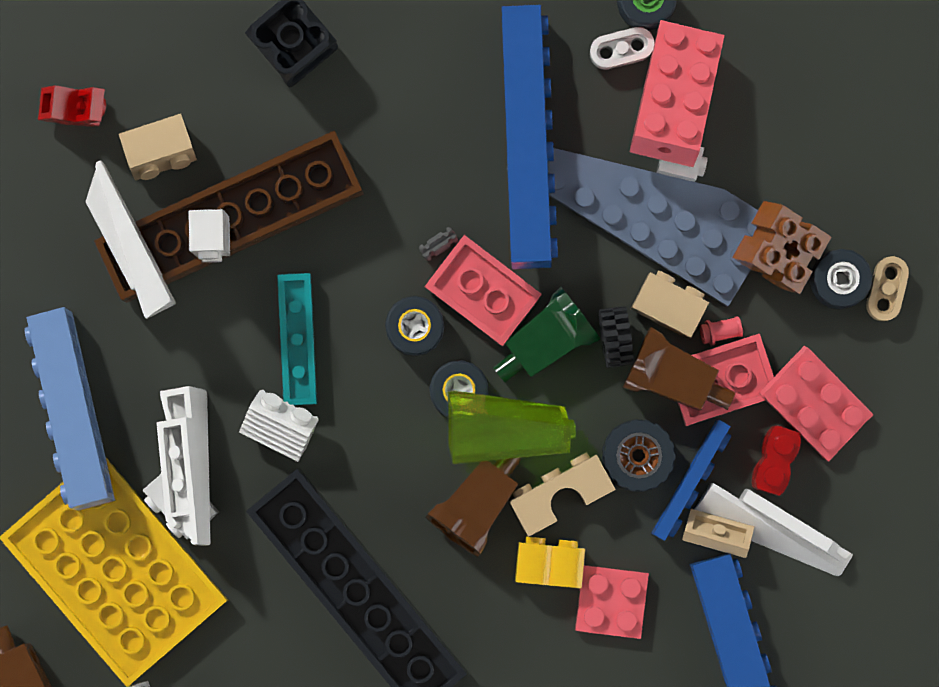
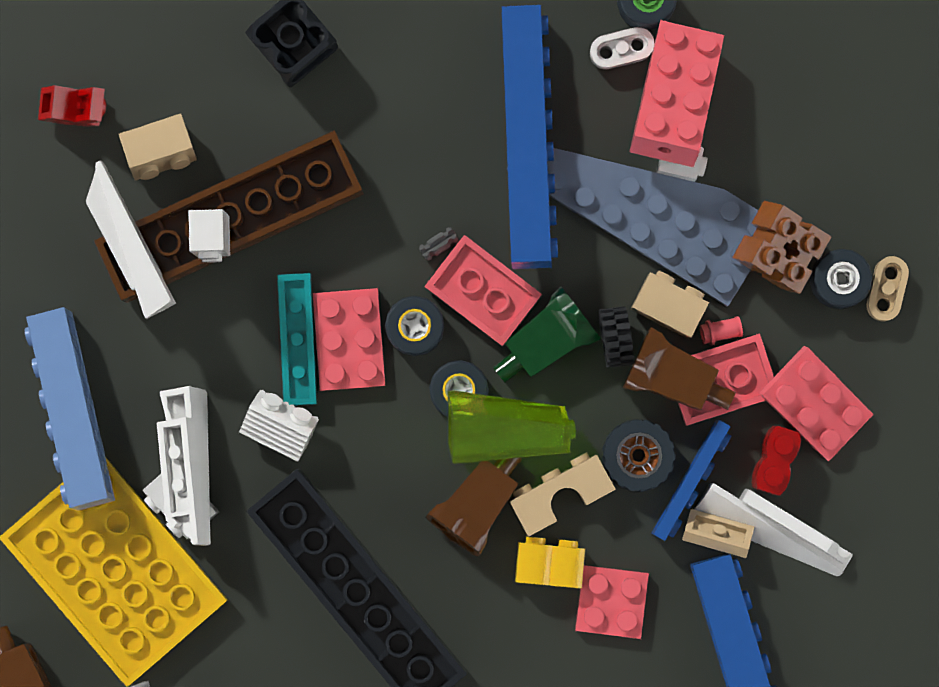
none -> coral plate [313,288,386,391]

